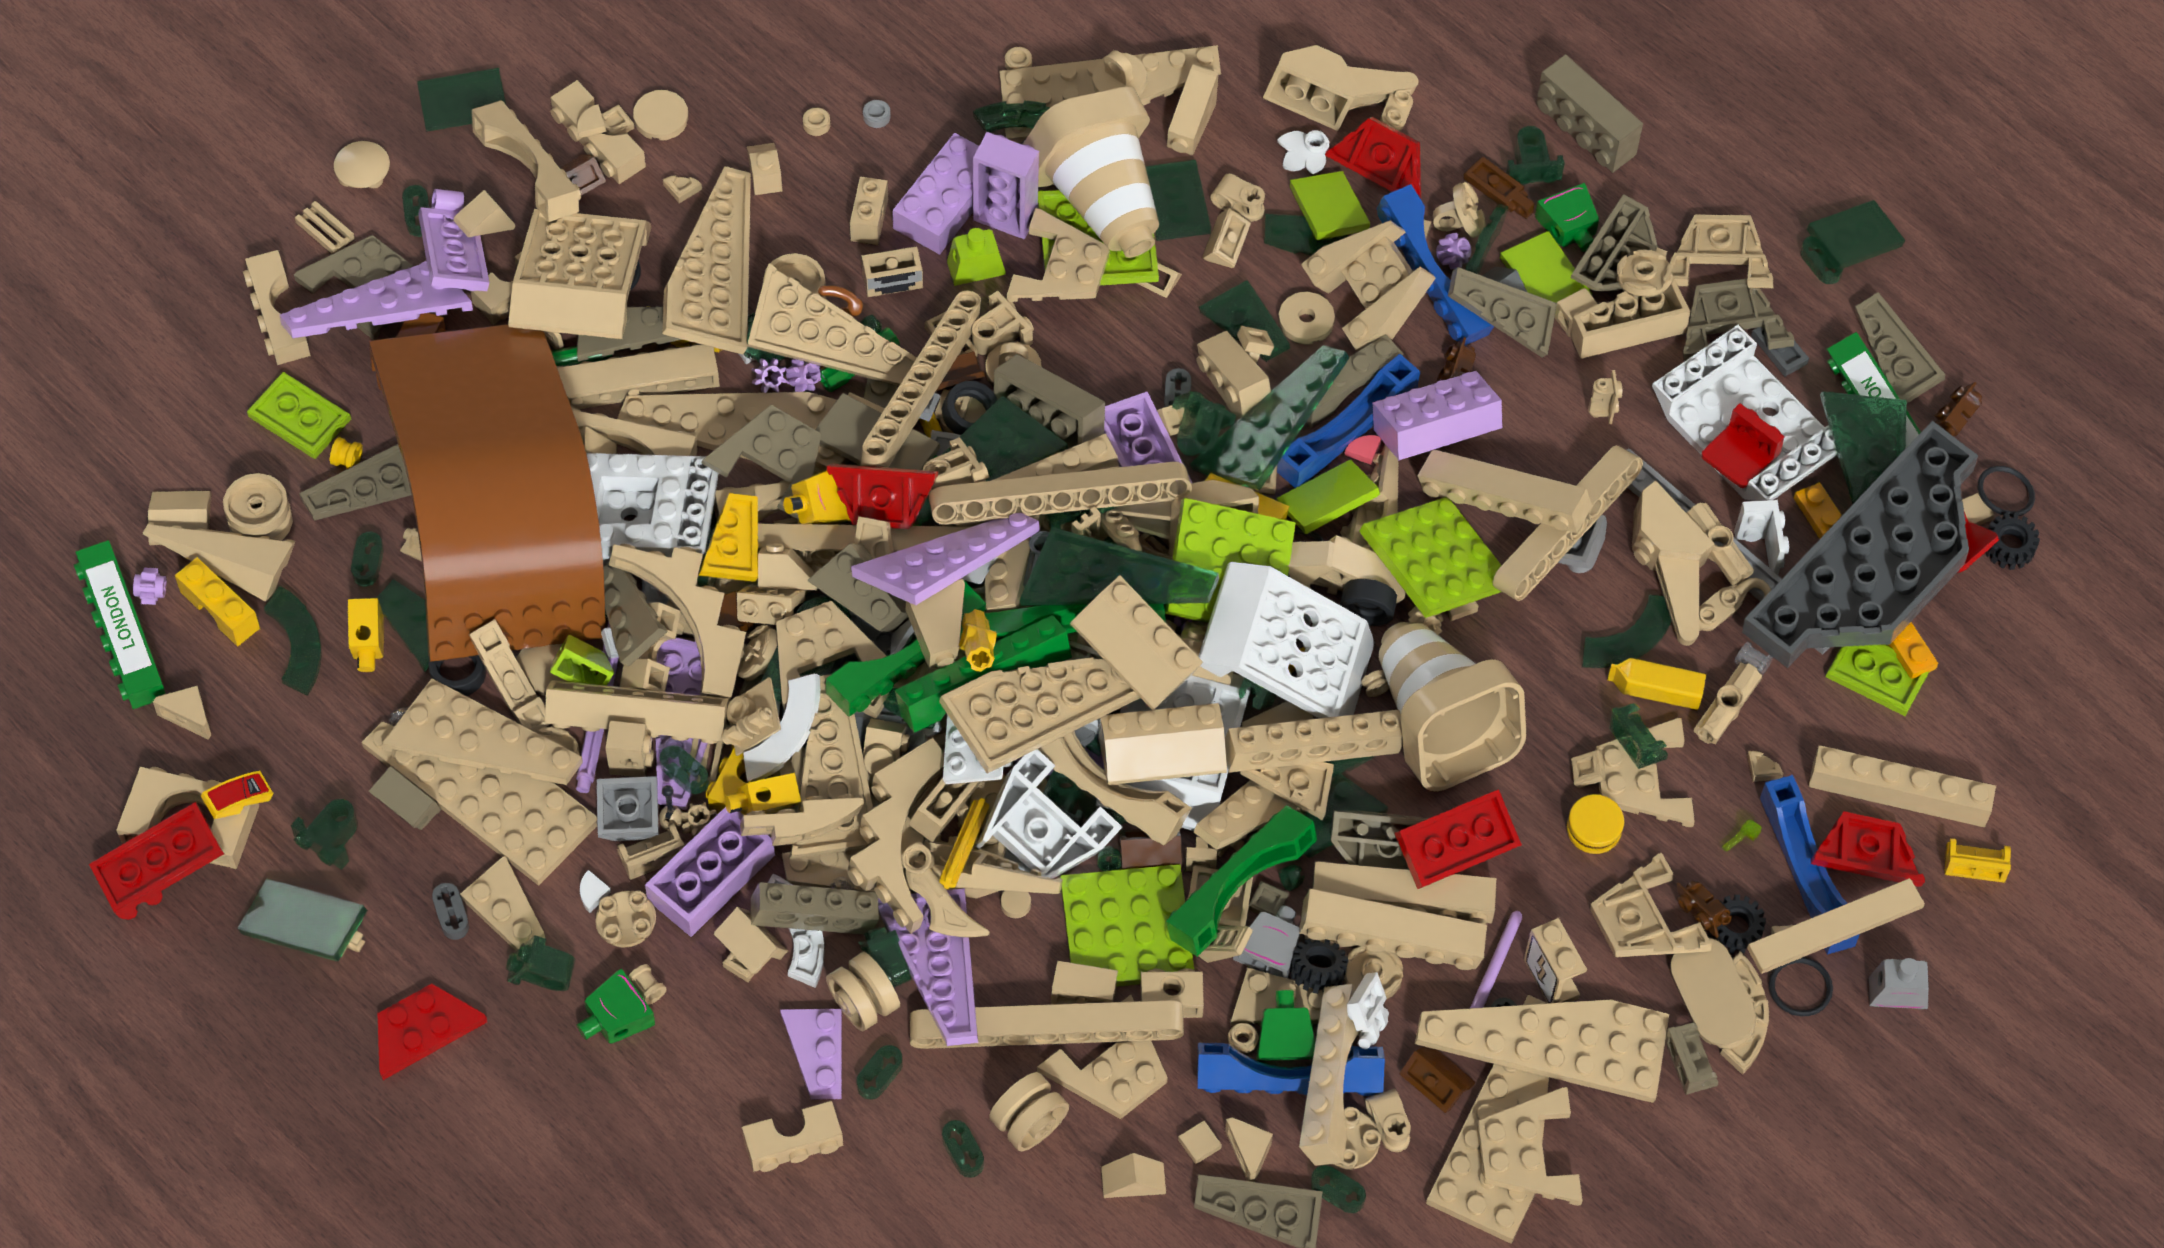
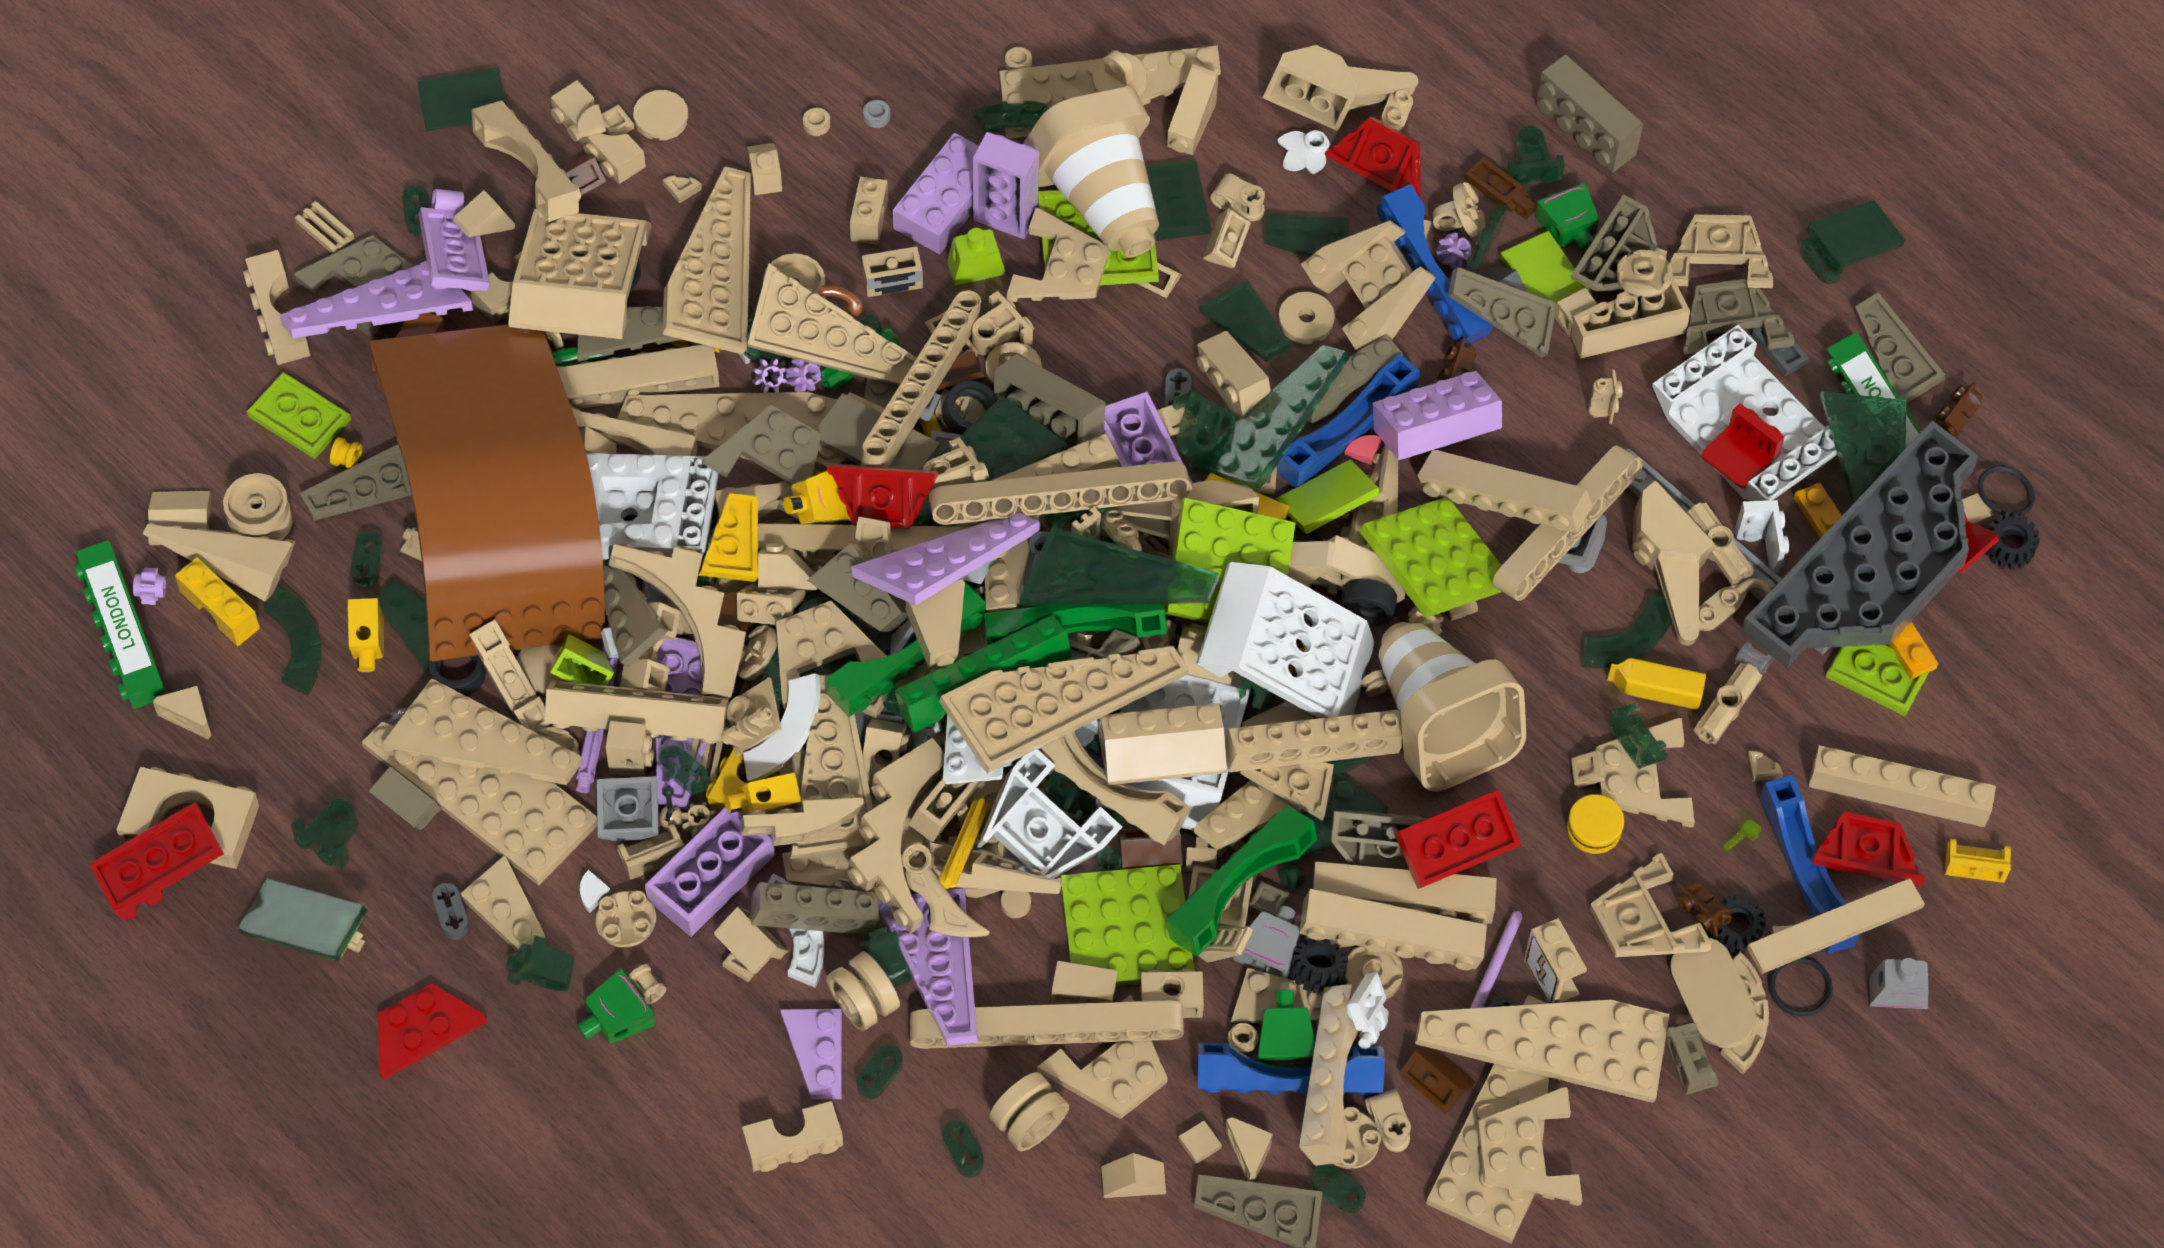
slope [201,770,274,819] -> none
tan dish [334,141,390,188] -> none
tan tile [864,745,895,775] -> none
yellow piece [959,609,997,672] -> none
tan slope [1070,575,1203,711] -> none
tan tile [1237,326,1274,363] -> none
lime tile [1290,171,1370,240] -> none

